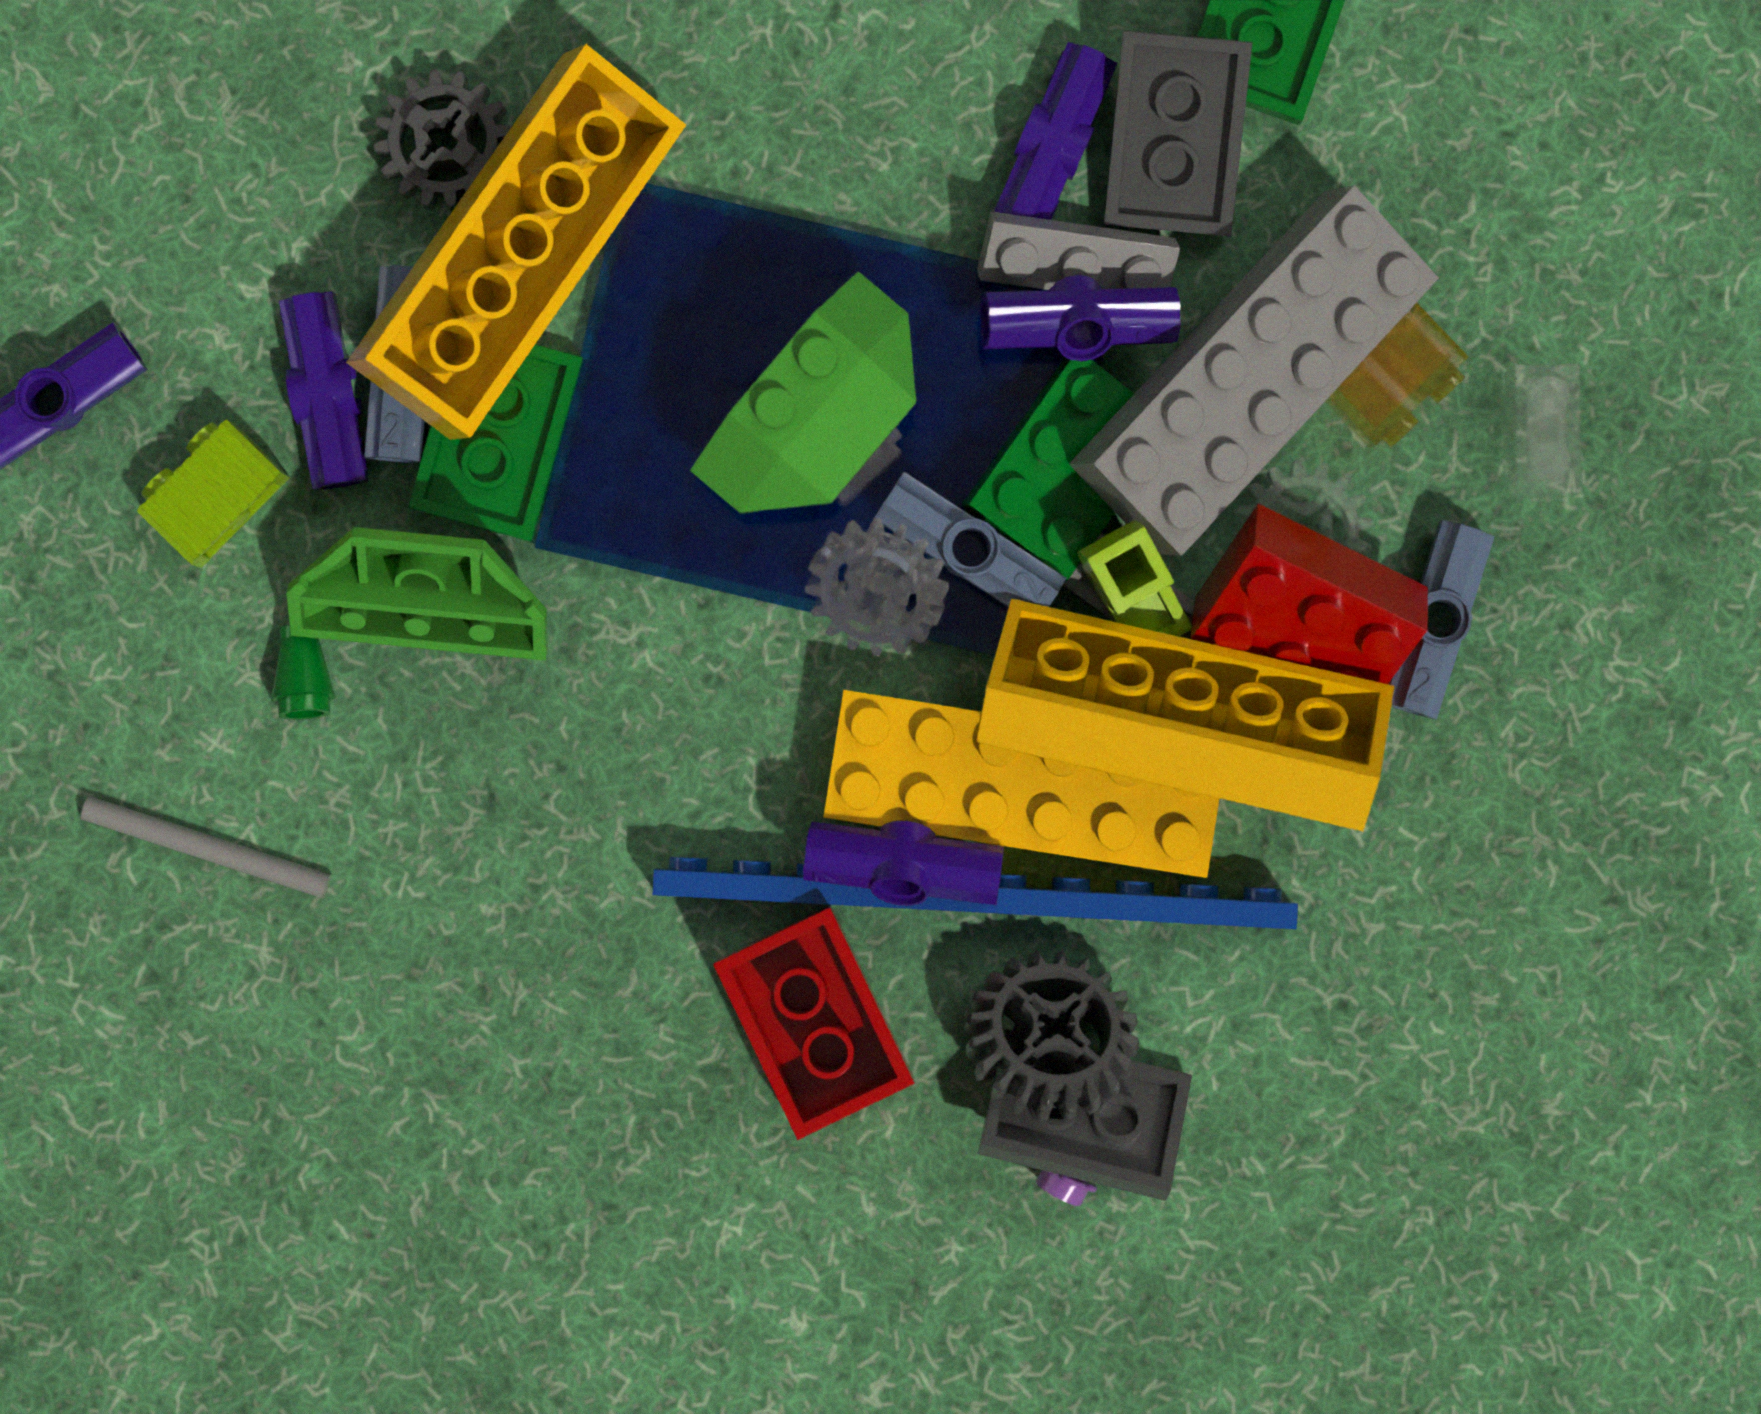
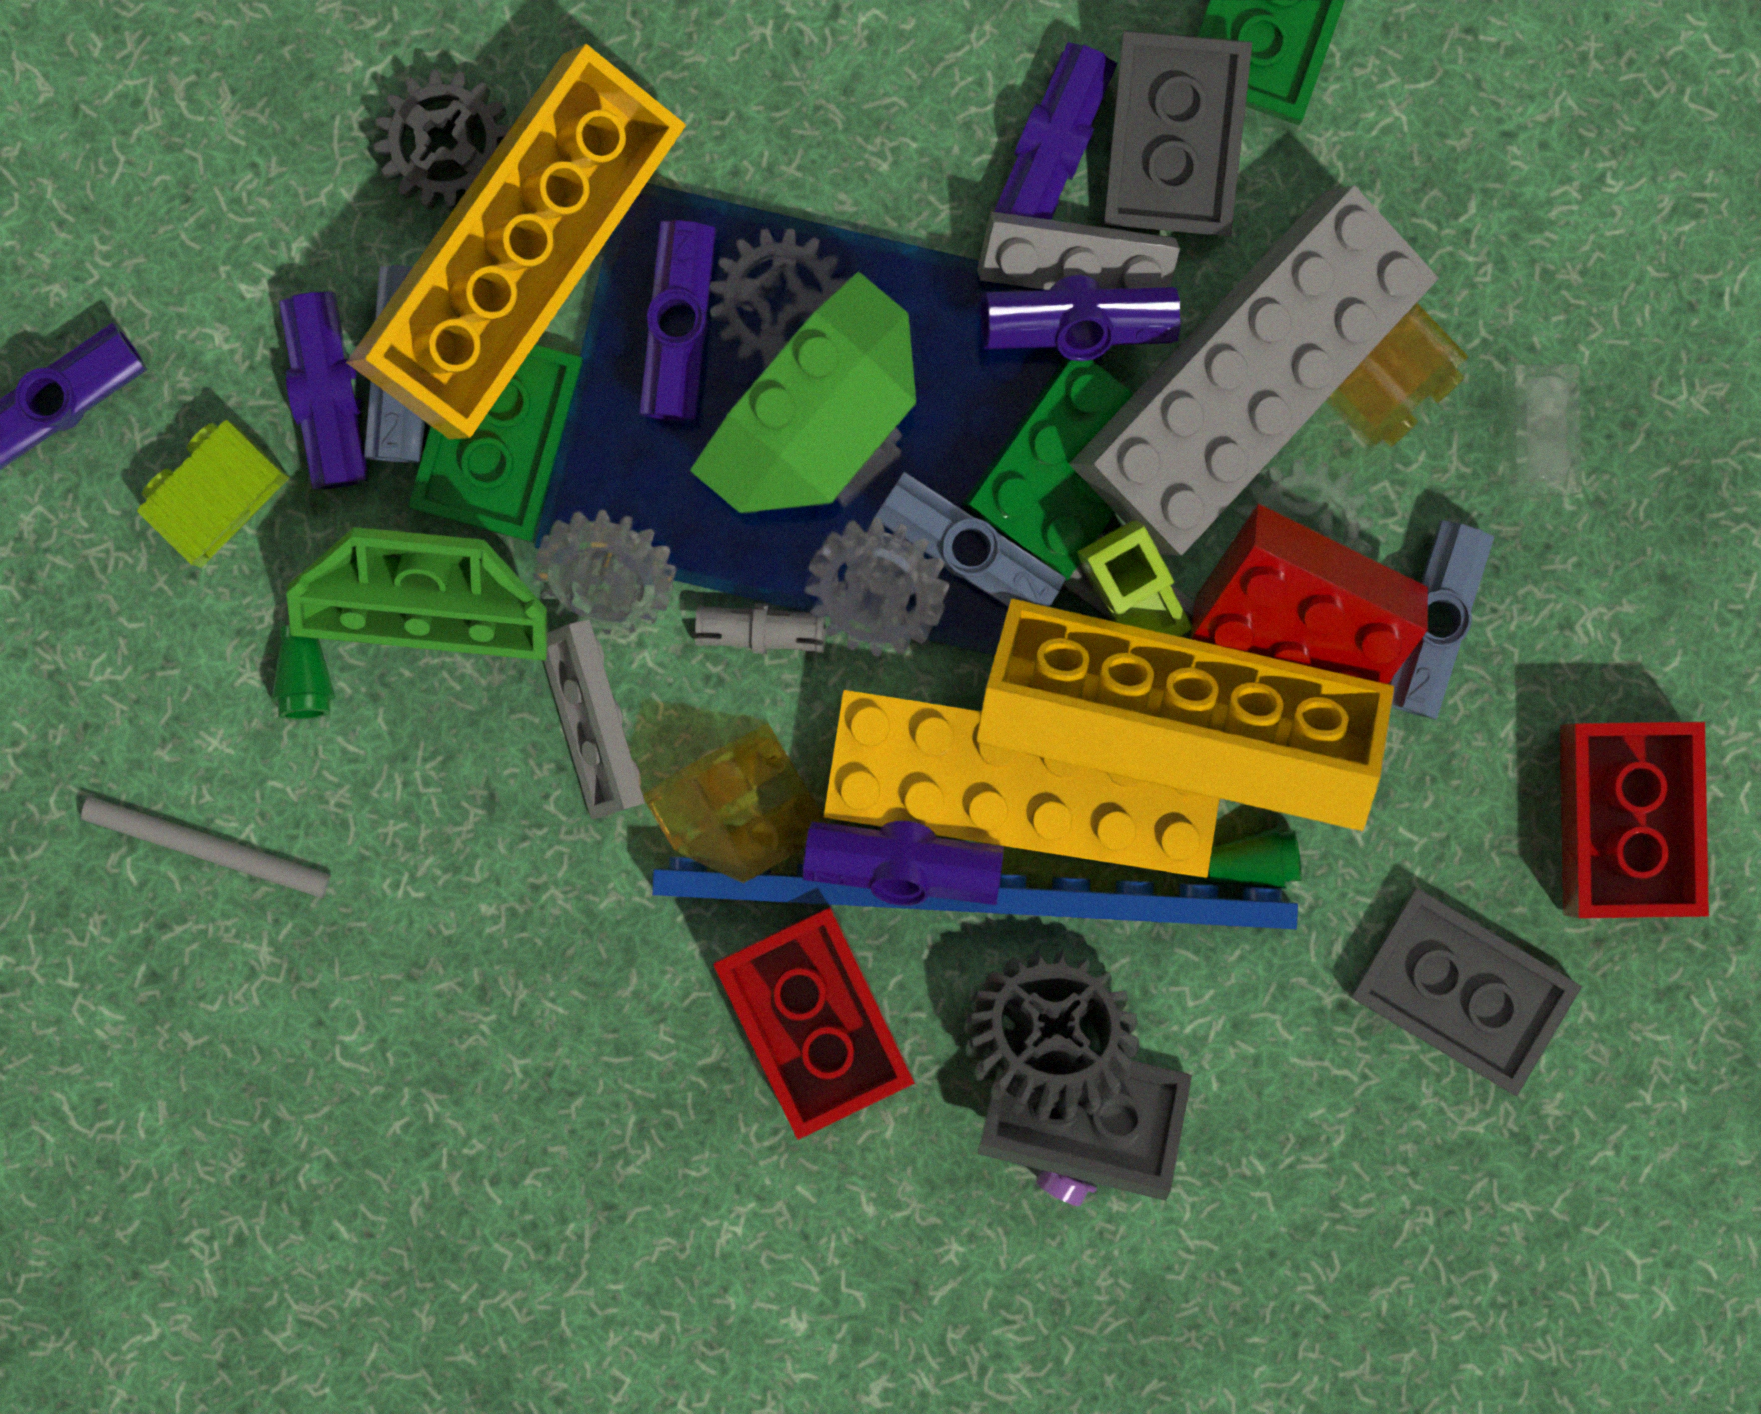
none -> clear gear [533,510,676,634]
none -> light grey plate [544,619,645,820]
none -> dark purple piece [639,220,716,422]
none -> clear yellow slope [643,723,828,884]
none -> light grey pin [695,603,826,654]
none -> clear gear [710,228,847,370]
none -> green cone [1209,826,1302,889]
none -> dark grey plate [1348,887,1582,1096]
none -> red brick [1560,722,1709,918]

